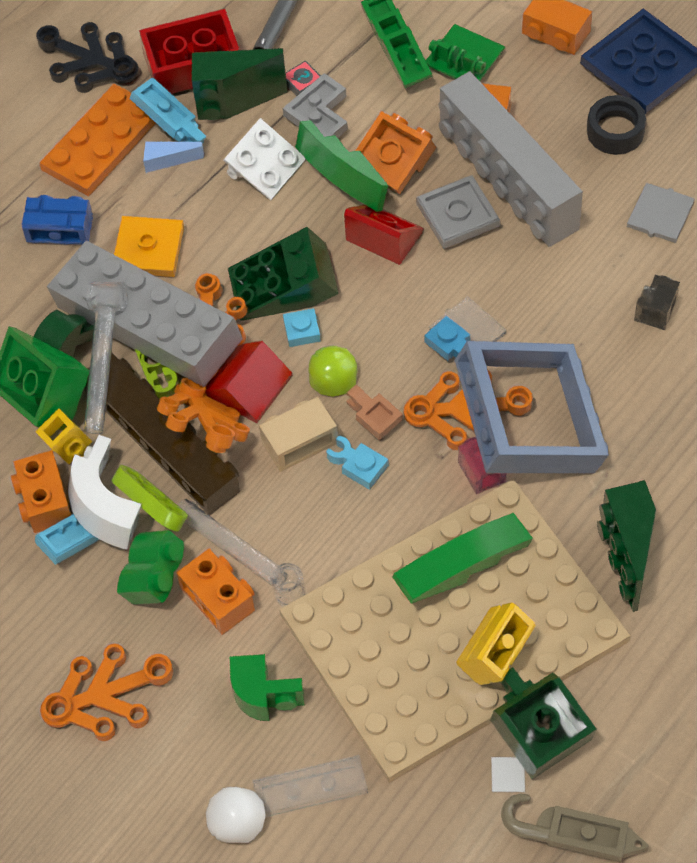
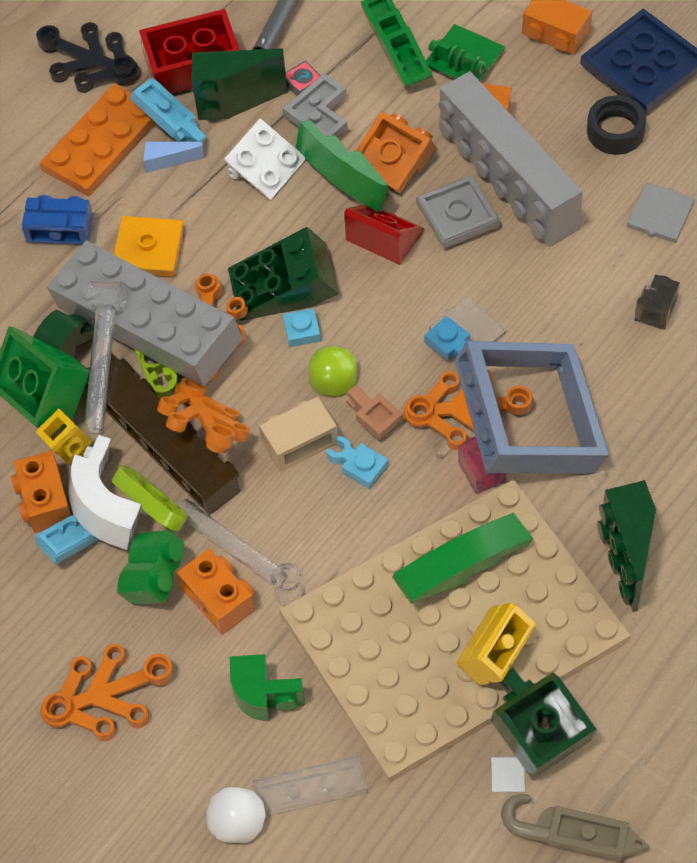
red slope [205,341,293,424] -> none

